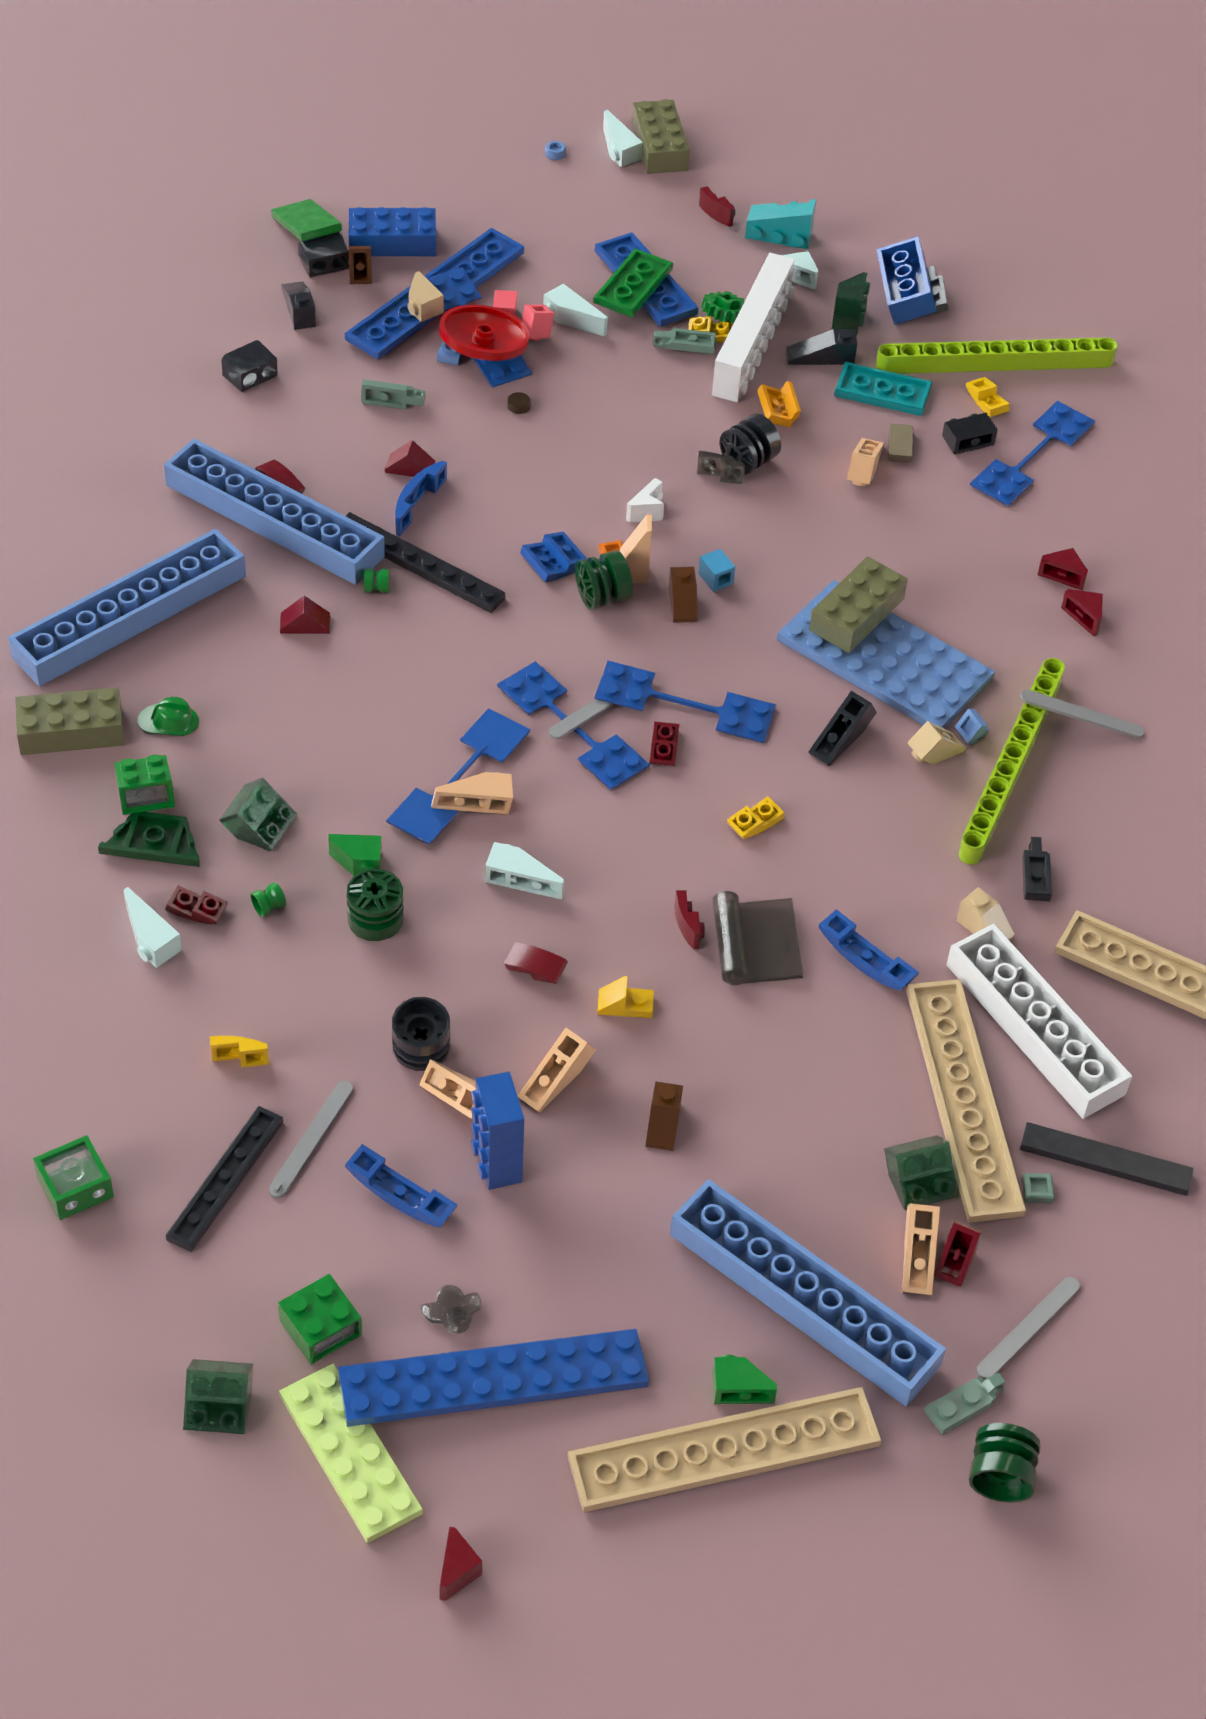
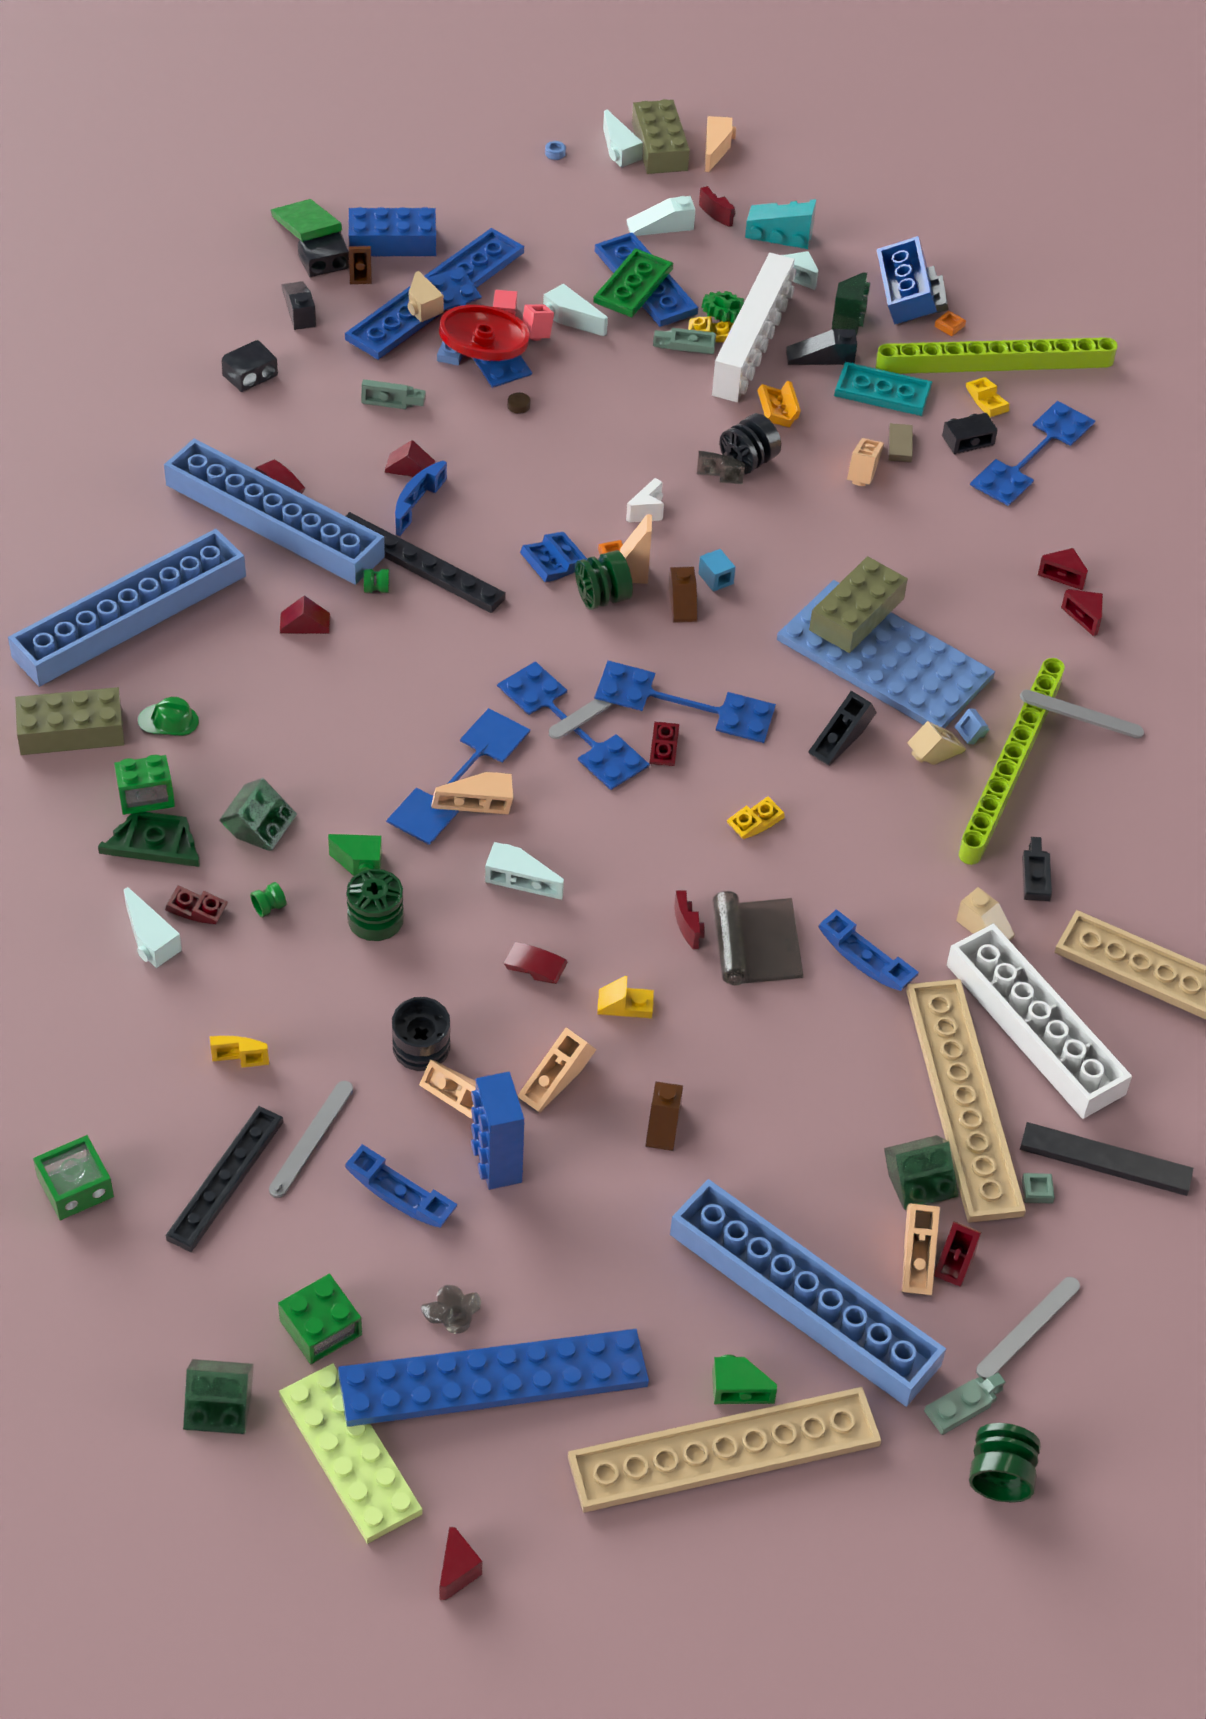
none -> light aqua slope [627,196,695,236]
none -> light nougat slope [705,116,736,172]
none -> orange tile [934,310,966,336]

